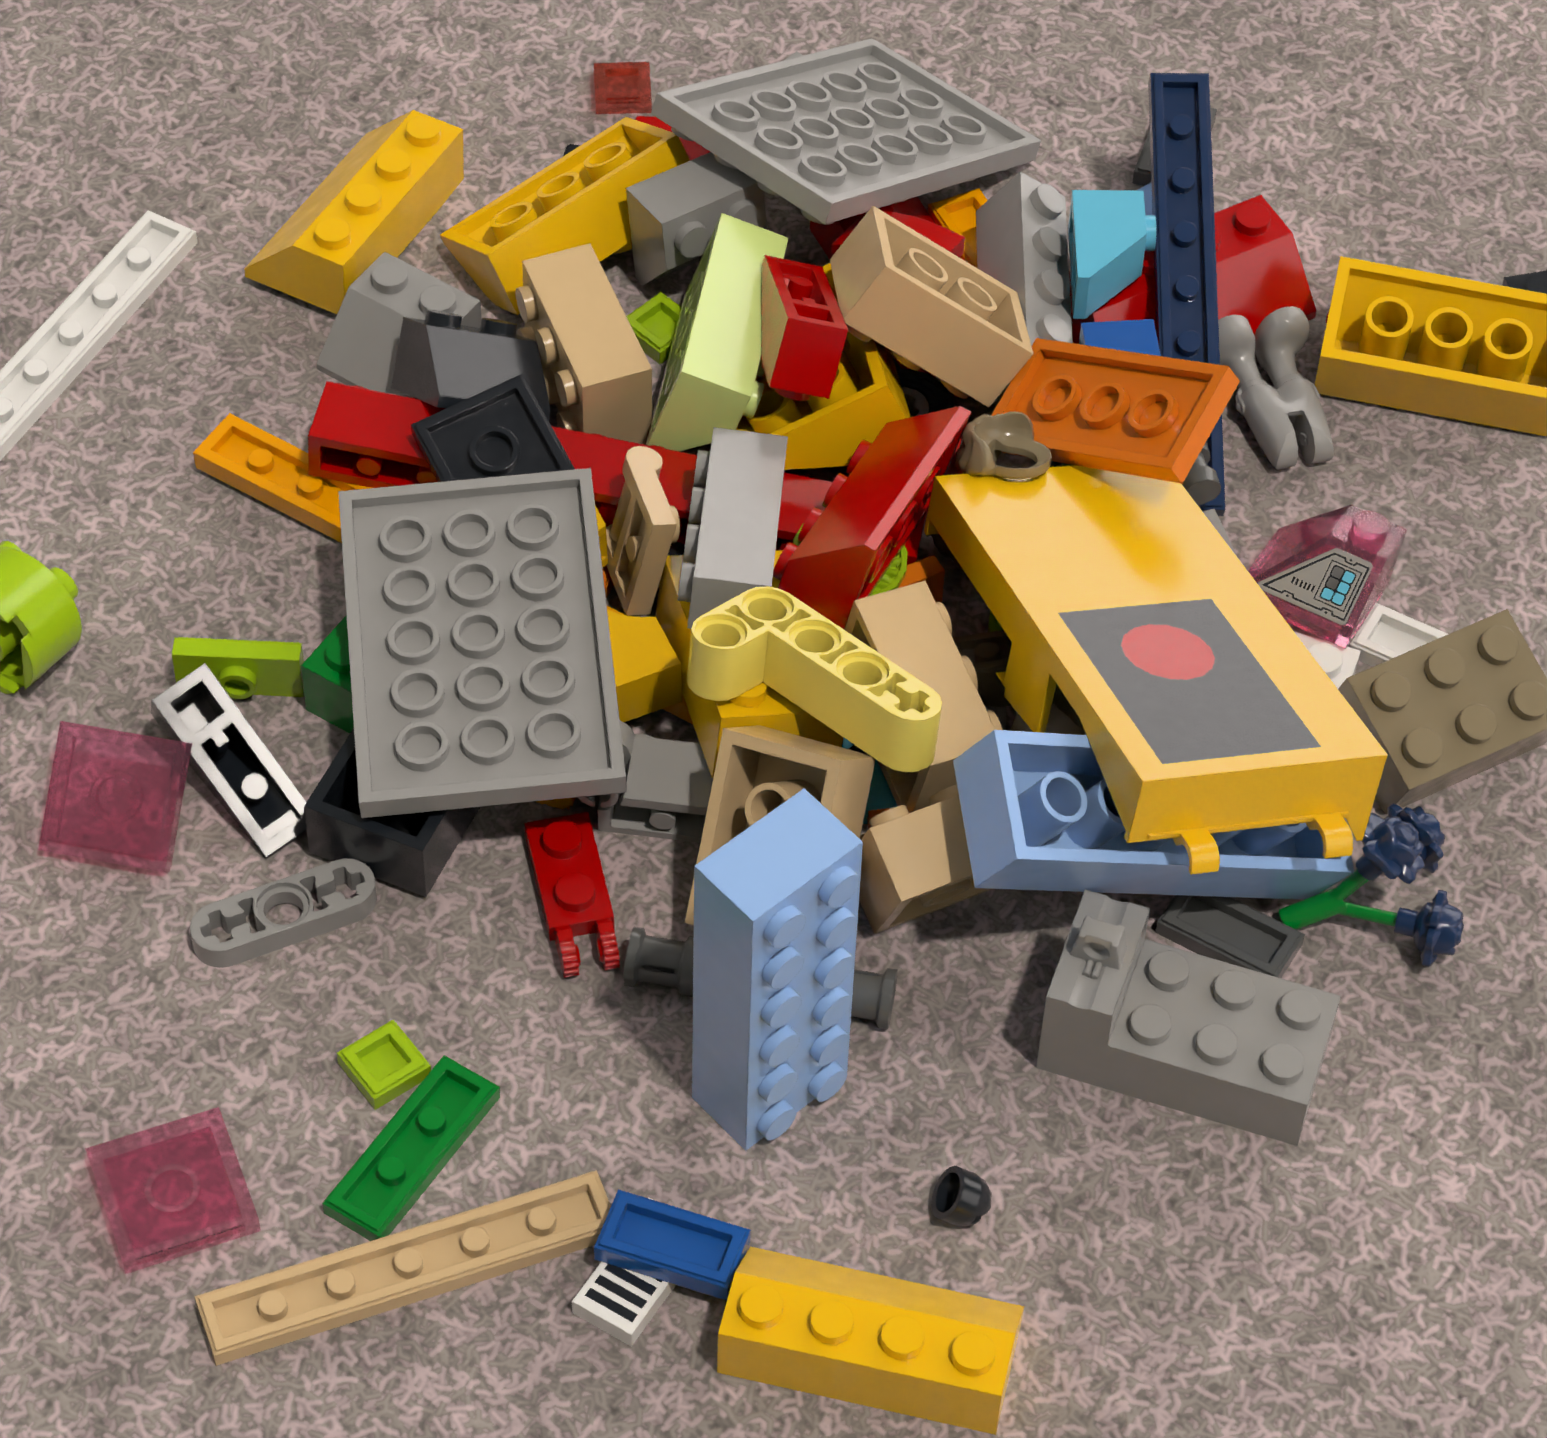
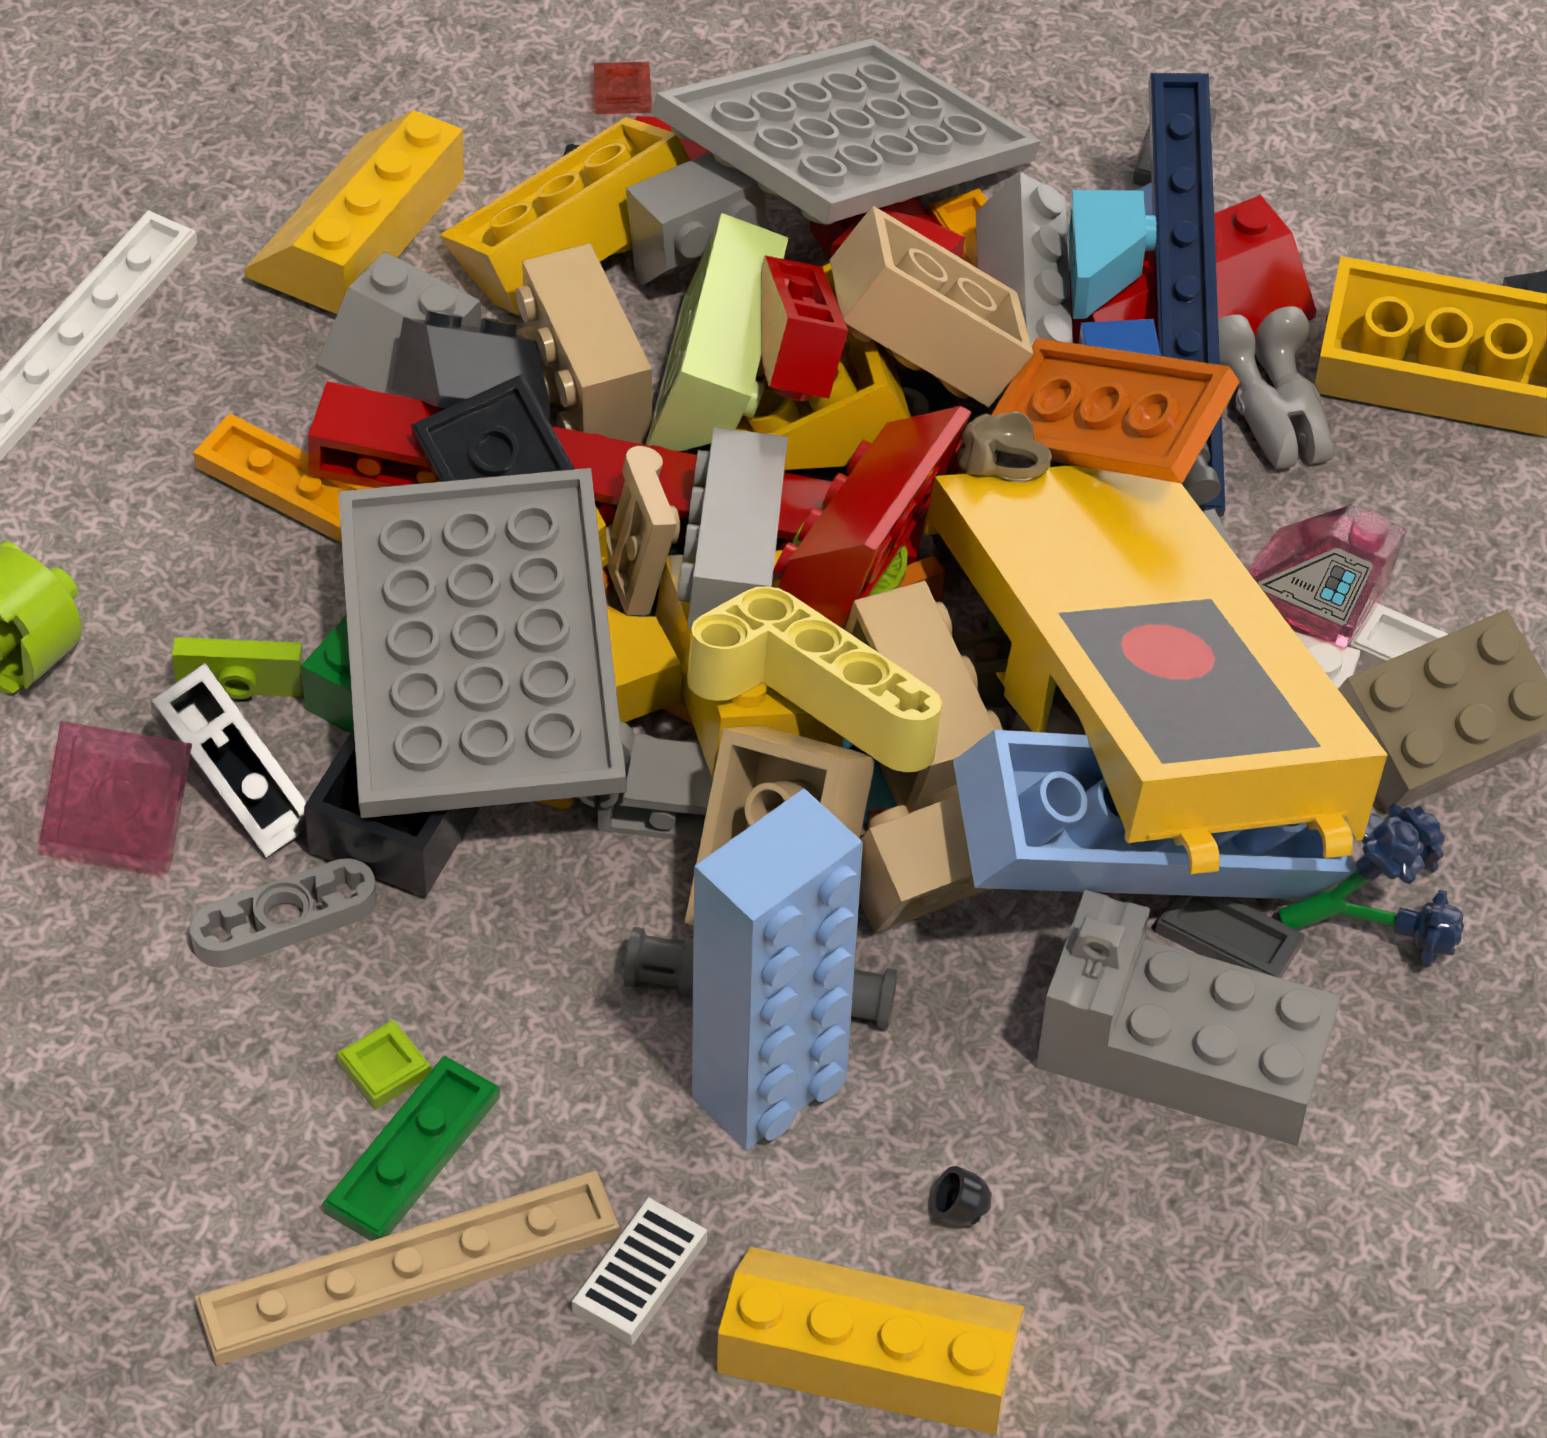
clear pink tile [85,1107,261,1274] -> none
red hinge [524,812,620,977] -> none
blue tile [594,1189,751,1300] -> none
lime tile [626,292,681,364] -> none

